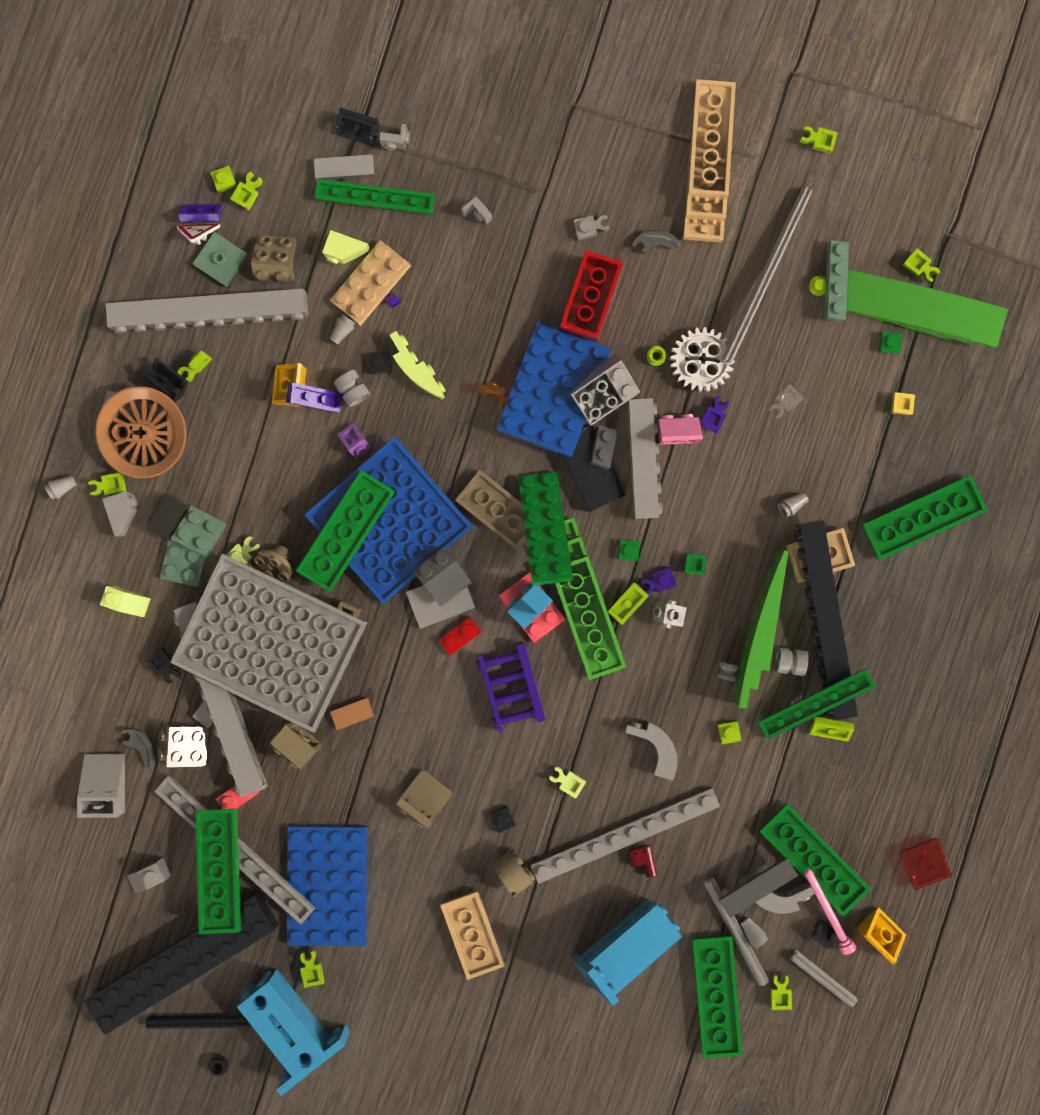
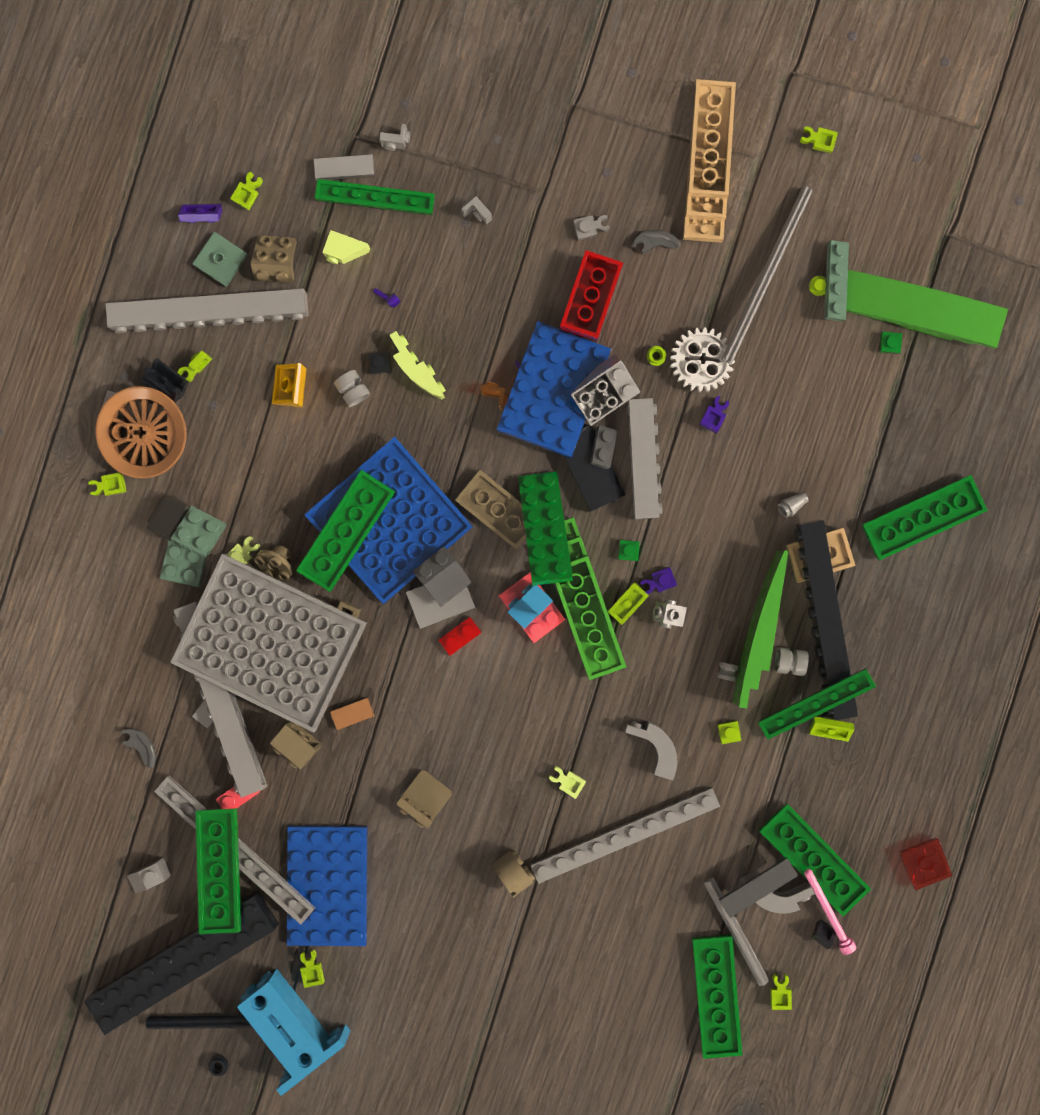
light grey cone [44,475,77,500] -> none
light grey slope [77,754,125,818] -> none
yellowish green slope [100,586,151,617] -> none
light grey slope [102,492,137,537] -> none
black plate [145,647,181,684] -> none
bracket [158,724,208,767] -> none
white piece [177,223,220,245] -> none
lime plate [210,166,237,193] -> none
plate [286,382,342,413] -> none
light grey cone [329,314,356,344] -> none
tan plate [330,240,411,326] -> none
black hinge [335,107,380,147] -> none
medium lavender bracket [337,423,371,458] -> none
tan plate [440,890,505,980] -> none
dark purple fence [476,643,546,733] -> none
black plate [490,806,516,833] -> none
dark azure brick [570,899,682,1006] -> none
dark red piece [628,845,658,877] -> none
bright pink slope [657,414,703,445] -> none
green plate [684,553,707,575] -> none
light grey cone [740,917,768,948] -> none
clear plate [767,384,804,420] -> none
light grey axle [790,950,857,1007] -> none
yellow slope [856,907,906,965] -> none
light yellow plate [891,392,915,415] -> none
lime plate [902,248,940,284] -> none

